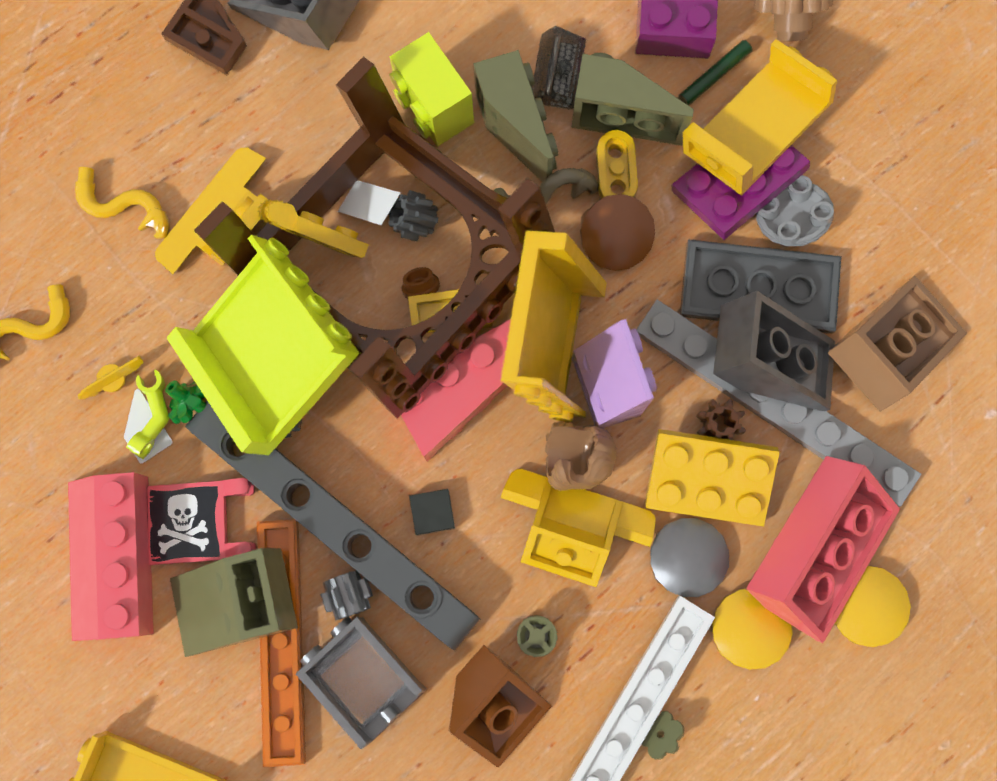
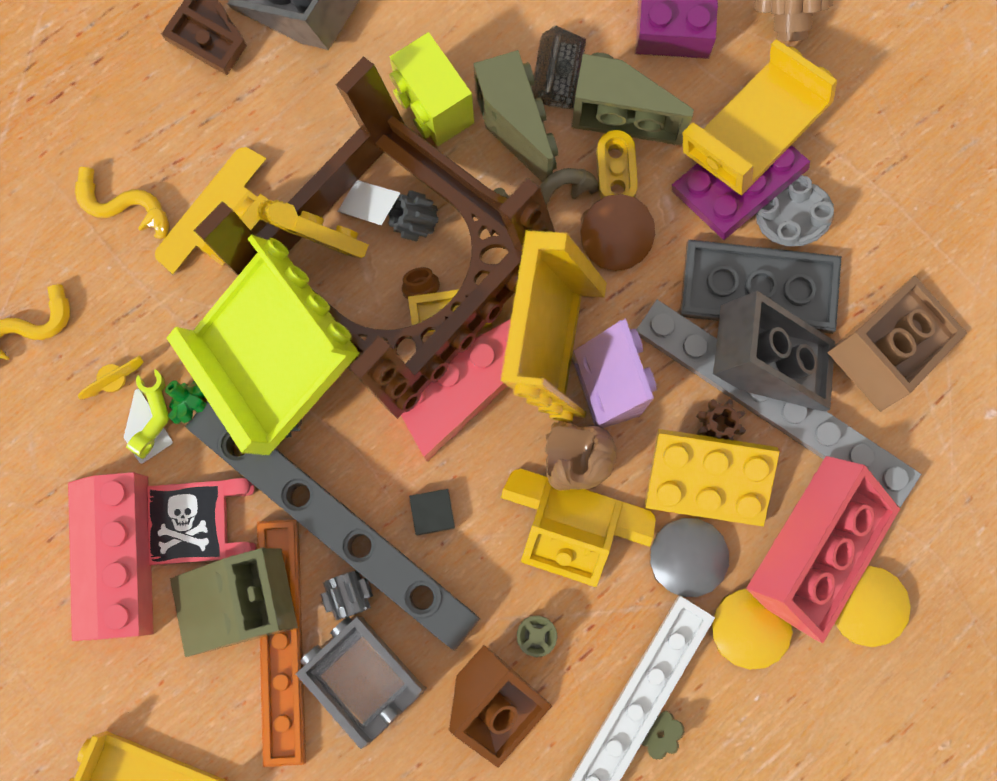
dark green piece [678,40,752,106] -> none

